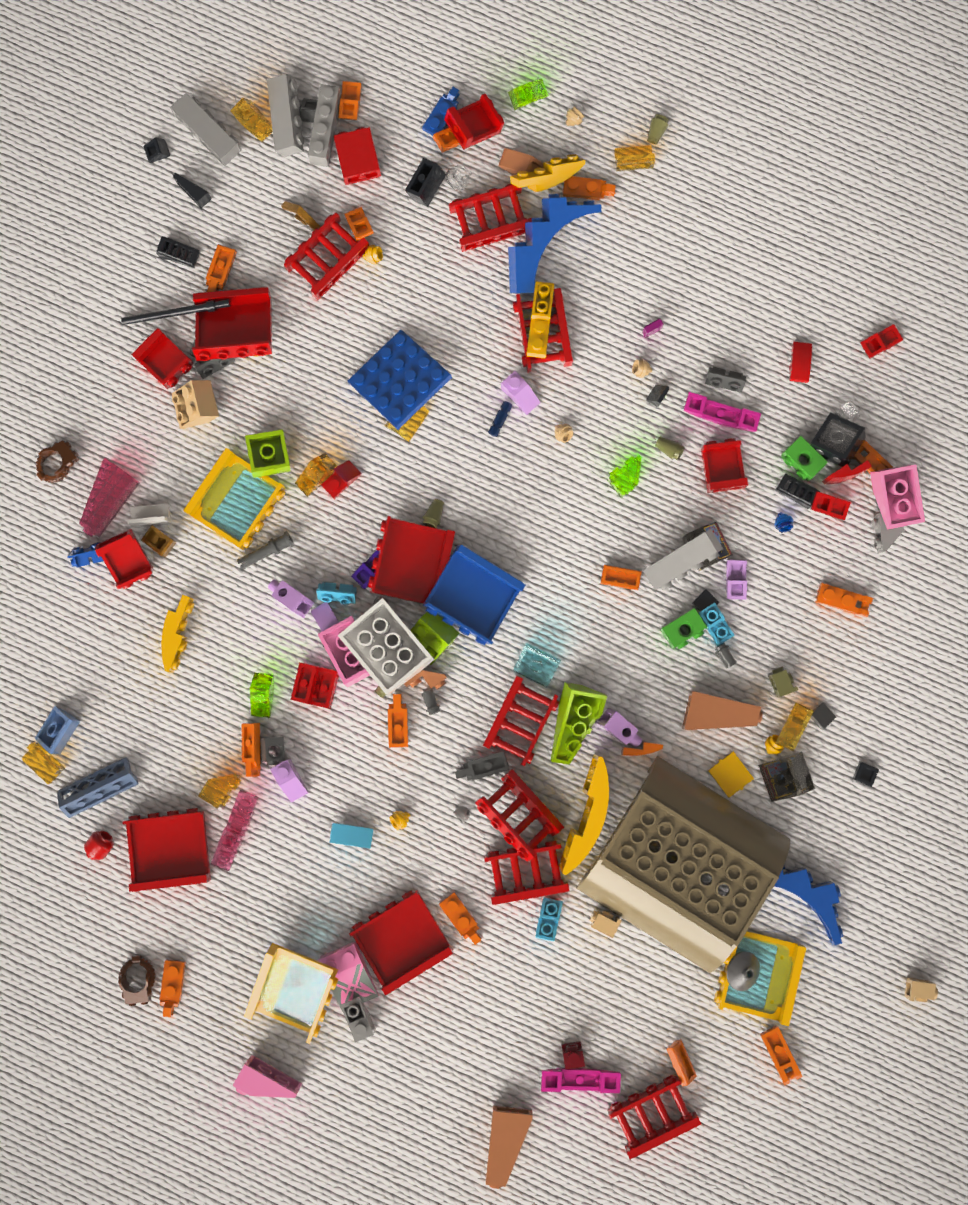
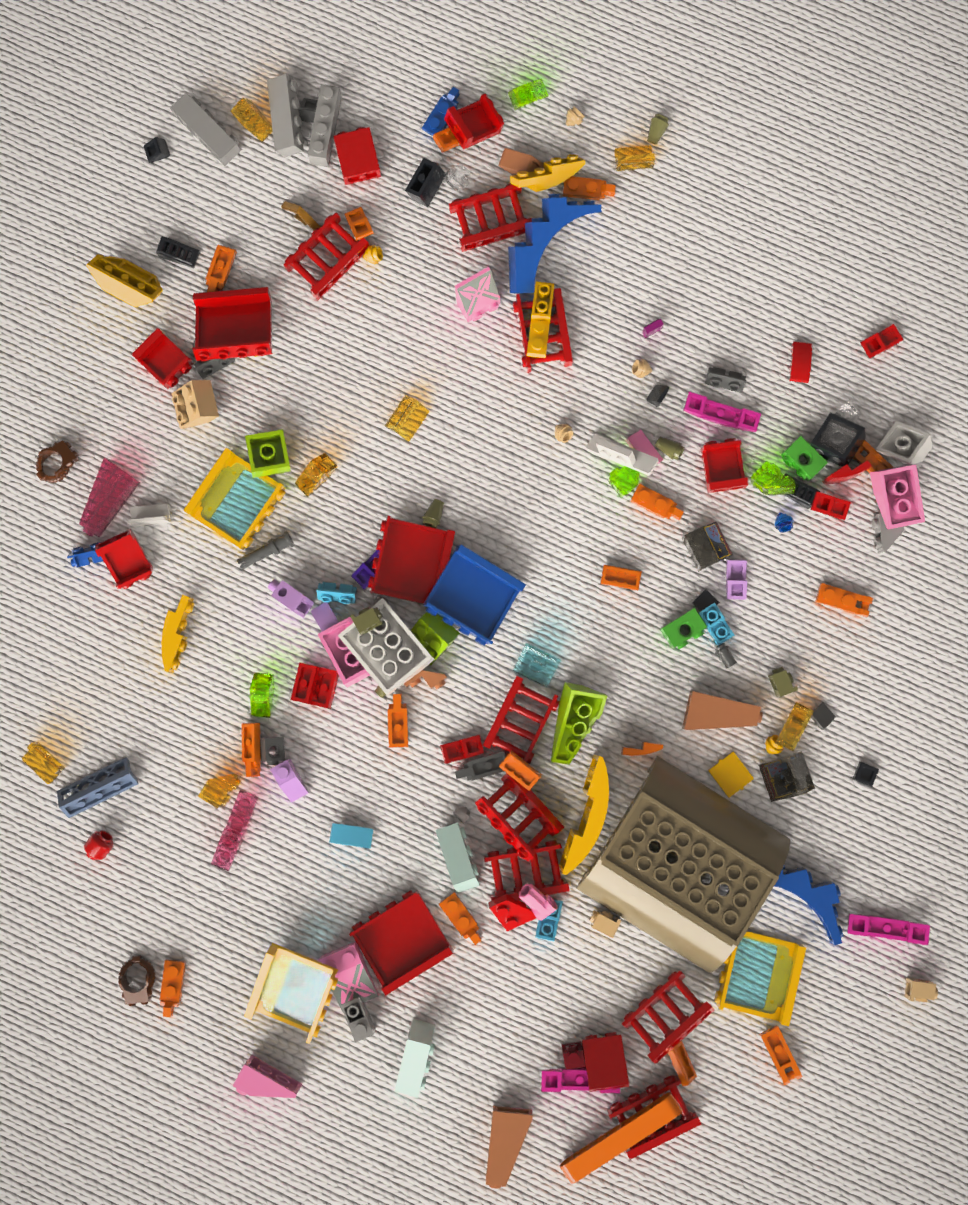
medium blue slope [35,706,81,754] -> none
black bar [121,299,231,325] -> none
red panel [122,808,211,892] -> none
pearl gold slope [141,525,176,557] -> none
black slope [173,173,212,208] -> none
red slope [321,460,362,500] -> none
orange slope [338,81,362,120] -> none
blue plate [347,330,452,430] -> none
yellow plate [389,811,410,830] -> none
dark grey pin [421,689,440,715] -> none
dark blue axle [488,401,512,437] -> none
lavender slope [501,371,540,416] -> none
lavender torso [597,708,643,748] -> none
light grey brick [643,529,723,590] -> none
flat silver dish [727,951,760,991] -> none
none -> yellow wedge [87,254,163,307]
none -> olive brick [350,607,383,635]
none -> light aqua wedge [395,1019,435,1097]
none -> light aqua wedge [435,822,480,893]
none -> red slope [440,735,484,764]
none -> bright pink slope [455,266,500,322]
none -> wing [488,894,537,931]
none -> orange plate [499,750,542,791]
none -> bright pink piece [519,883,558,921]
none -> orange beam [559,1092,683,1184]
none -> red panel [582,1032,629,1092]
none -> white bracket [585,434,659,475]
none -> red fence [622,970,715,1064]
none -> bright pink slope [626,430,663,464]
none -> orange hinge [631,483,684,520]
none -> clear neon green slope [751,461,796,495]
none -> dark pink slope [847,913,930,945]
none -> white slope [876,421,932,465]

